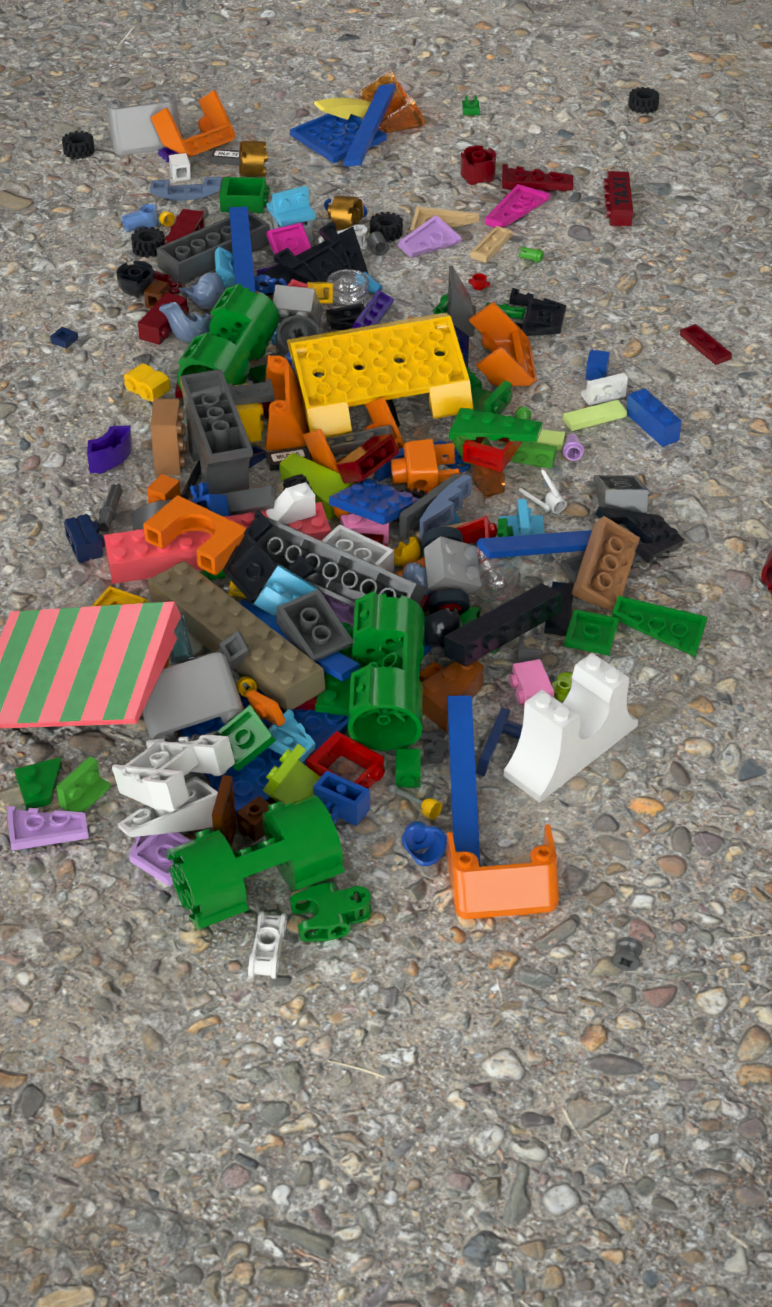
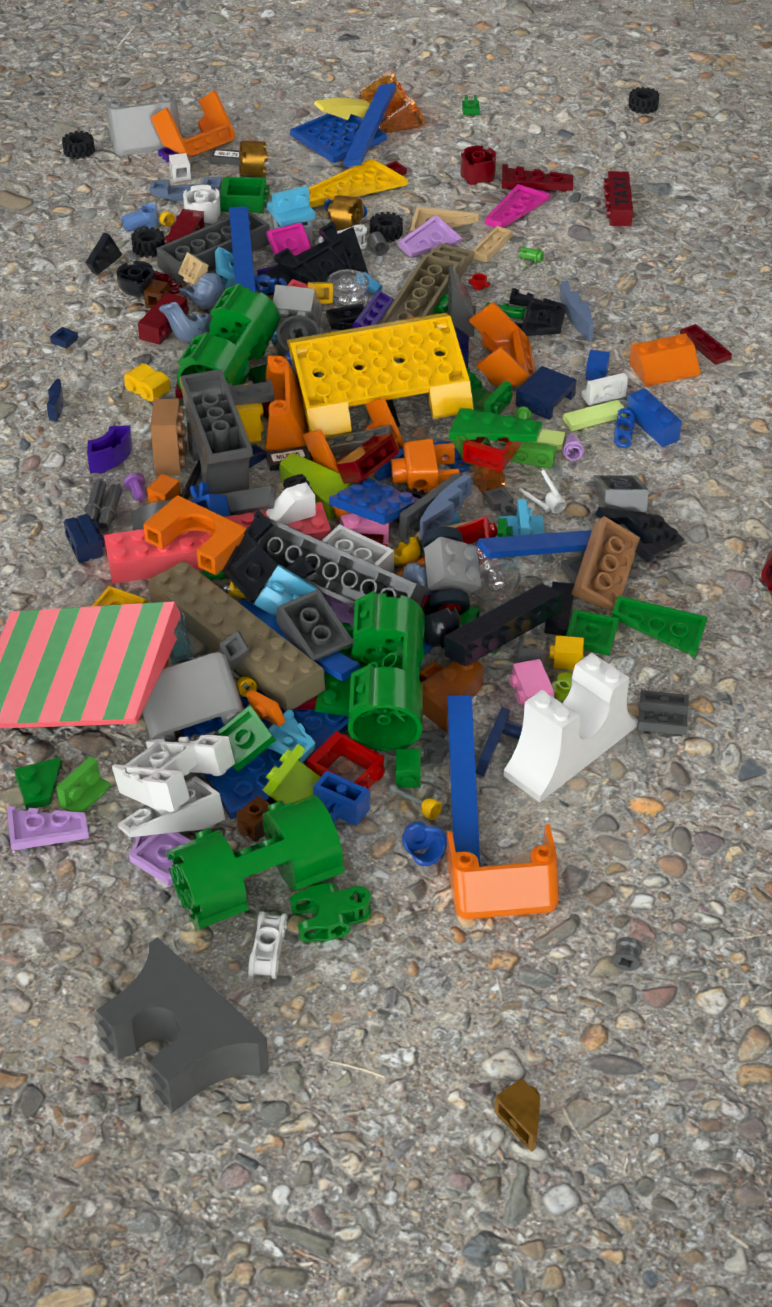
reddish brown tile [212,775,237,848] -> none
none -> dark blue slope [47,379,64,422]
none -> dark grey axle [84,479,106,522]
none -> black wing [85,232,122,275]
none -> dark grey piece [96,937,269,1113]
none -> medium lavender piece [124,473,147,502]
none -> tan bracket [178,252,209,286]
none -> white brick [183,185,221,224]
none -> yellow wing [308,158,408,207]
none -> dark tan slope [379,243,474,324]
none -> dark red tile [385,161,407,175]
none -> dark grey plate [484,486,517,516]
none -> pearl gold slope [494,1078,541,1152]
none -> dark blue panel [516,366,577,420]
none -> yellow brick [549,636,584,670]
none -> sand blue slope [559,281,594,341]
none -> blue piece [614,408,635,448]
none -> orange slope [629,333,701,387]
none -> dark grey slope [638,690,689,735]

